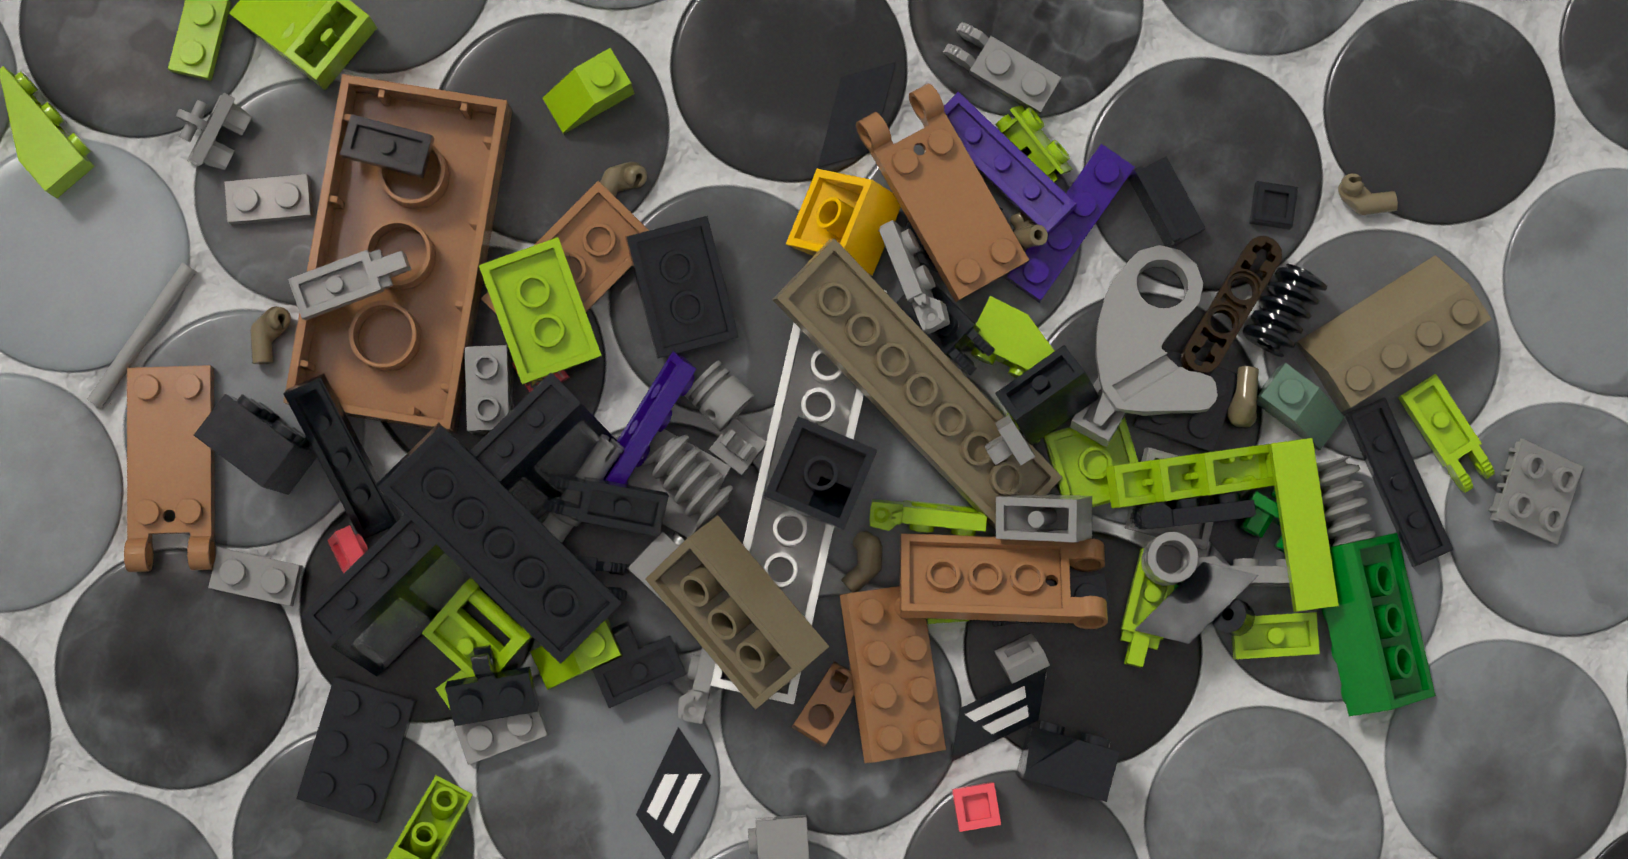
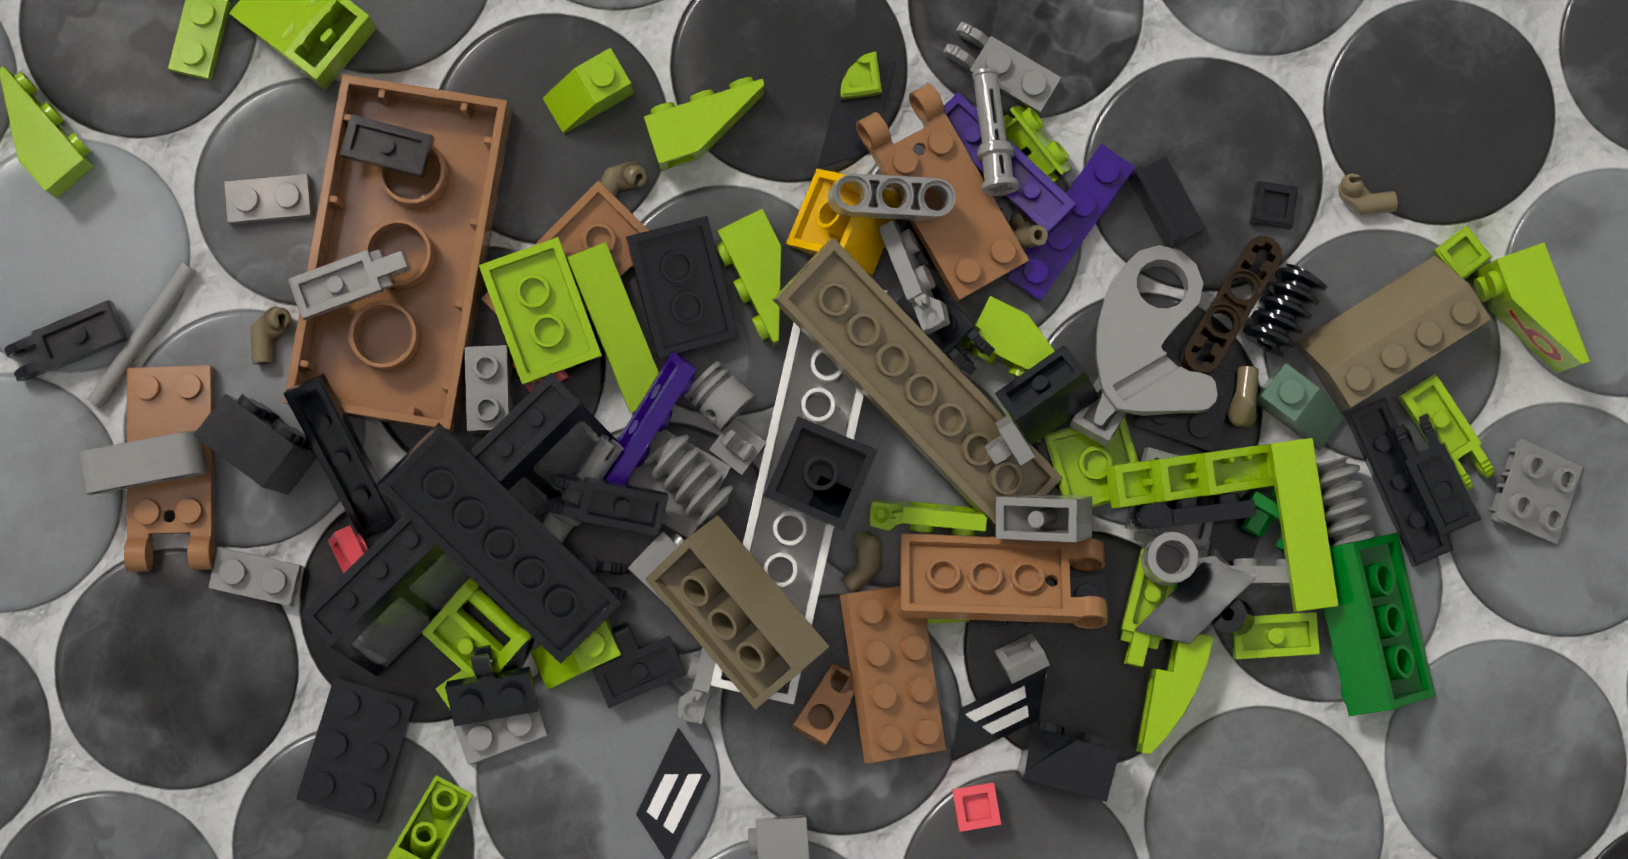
light grey hips [175,93,252,170] -> none
none -> black hinge [4,300,128,382]
none -> light grey beam [79,431,207,495]
none -> lime tile [566,242,659,413]
none -> lime slope [644,77,765,171]
none -> lime slope [715,208,781,347]
none -> light grey beam [827,173,956,221]
none -> lime tile [840,51,882,100]
none -> light grey pin [972,68,1019,196]
none -> lime slope [1136,634,1214,754]
none -> black hinge [1394,413,1481,537]
none -> lime tile [1432,225,1492,279]
none -> lime slope [1474,242,1590,373]

